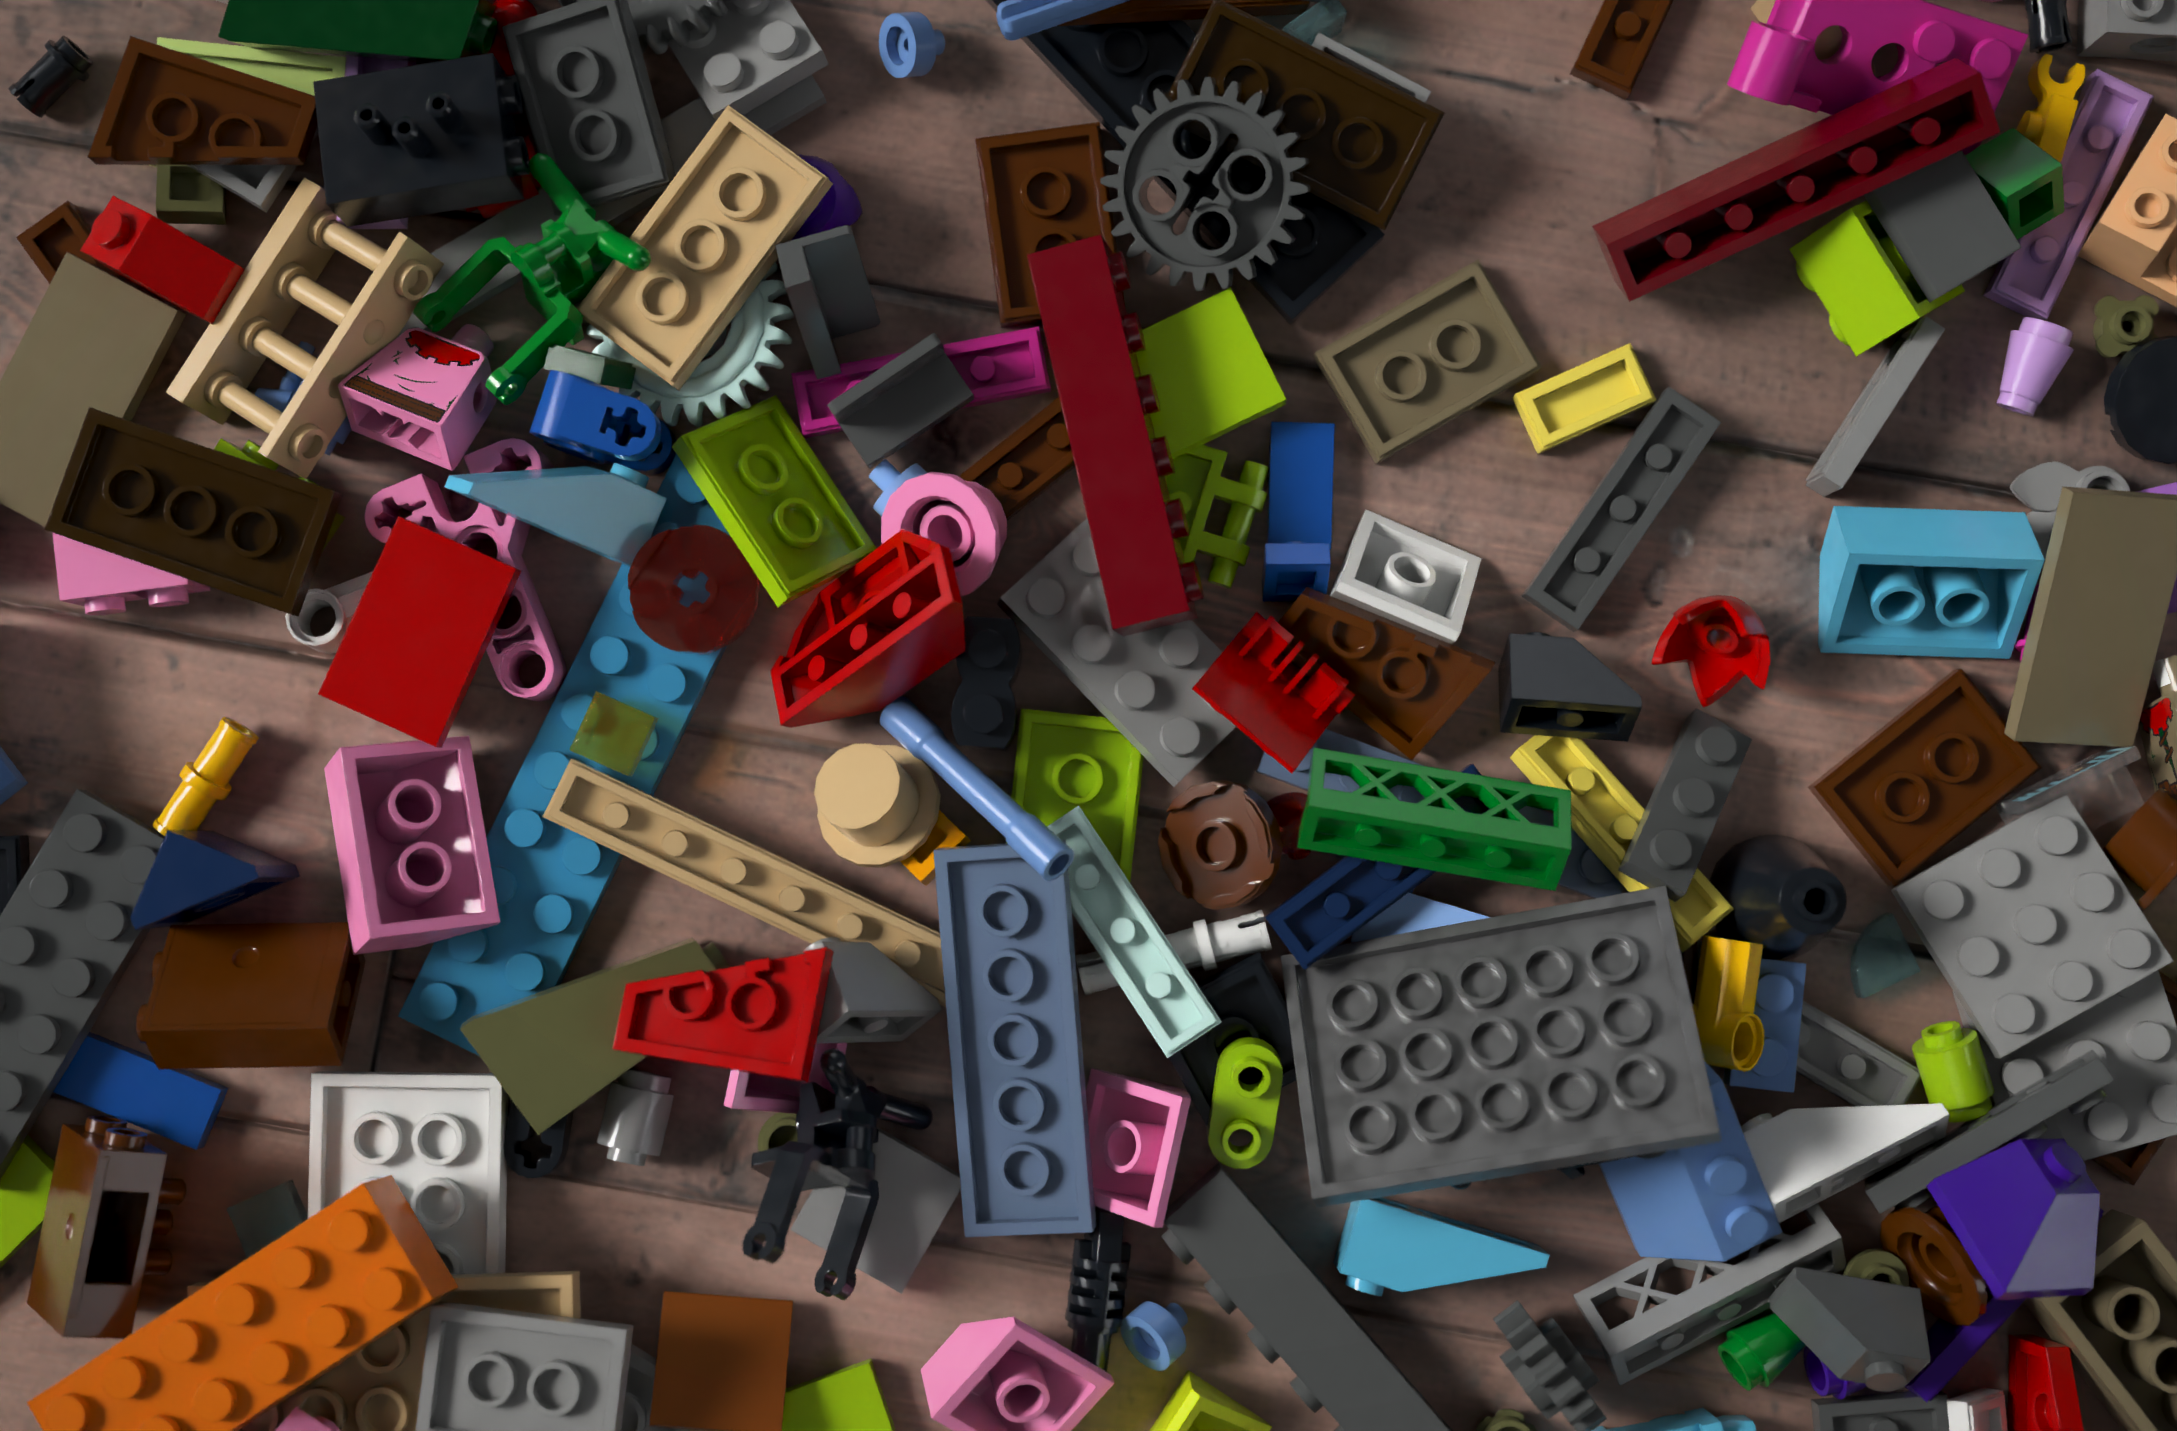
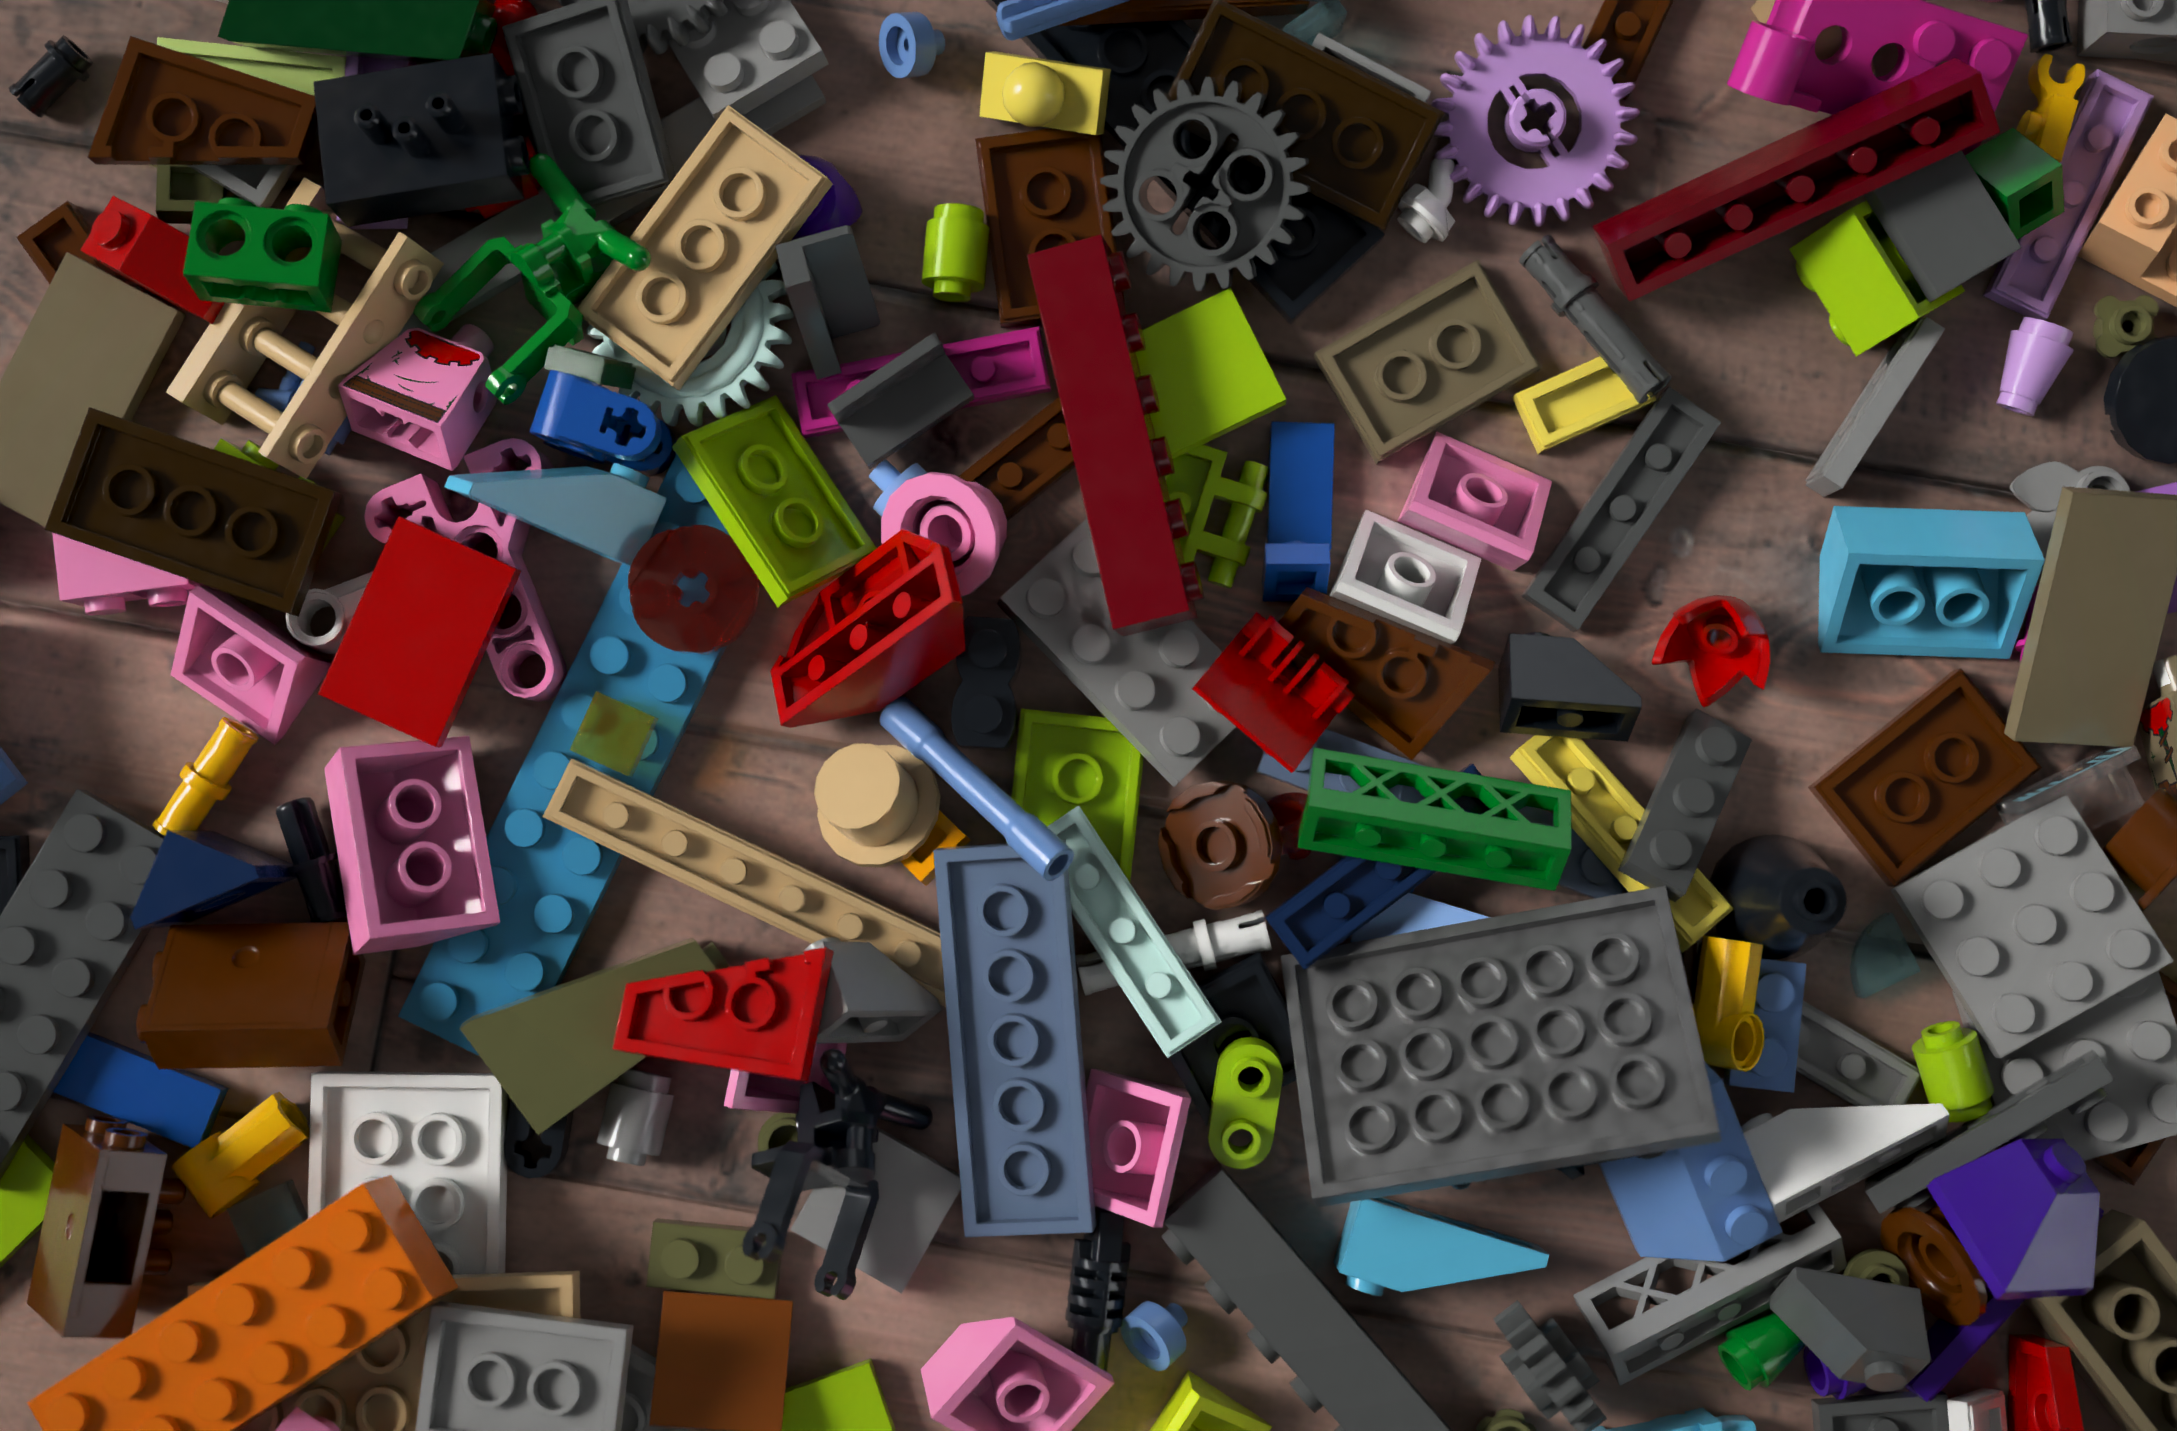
none -> bright pink slope [170,585,331,745]
none -> yellow piece [171,1092,310,1219]
none -> green brick [183,197,342,313]
none -> black axle [276,797,347,923]
none -> olive plate [646,1218,781,1299]
none -> lime brick [921,203,989,302]
none -> light yellow tile [979,51,1111,135]
none -> white plate [1397,158,1455,243]
none -> bright pink slope [1397,432,1552,571]
none -> lavender gear [1431,14,1640,227]
none -> dark grey pin [1519,235,1672,404]

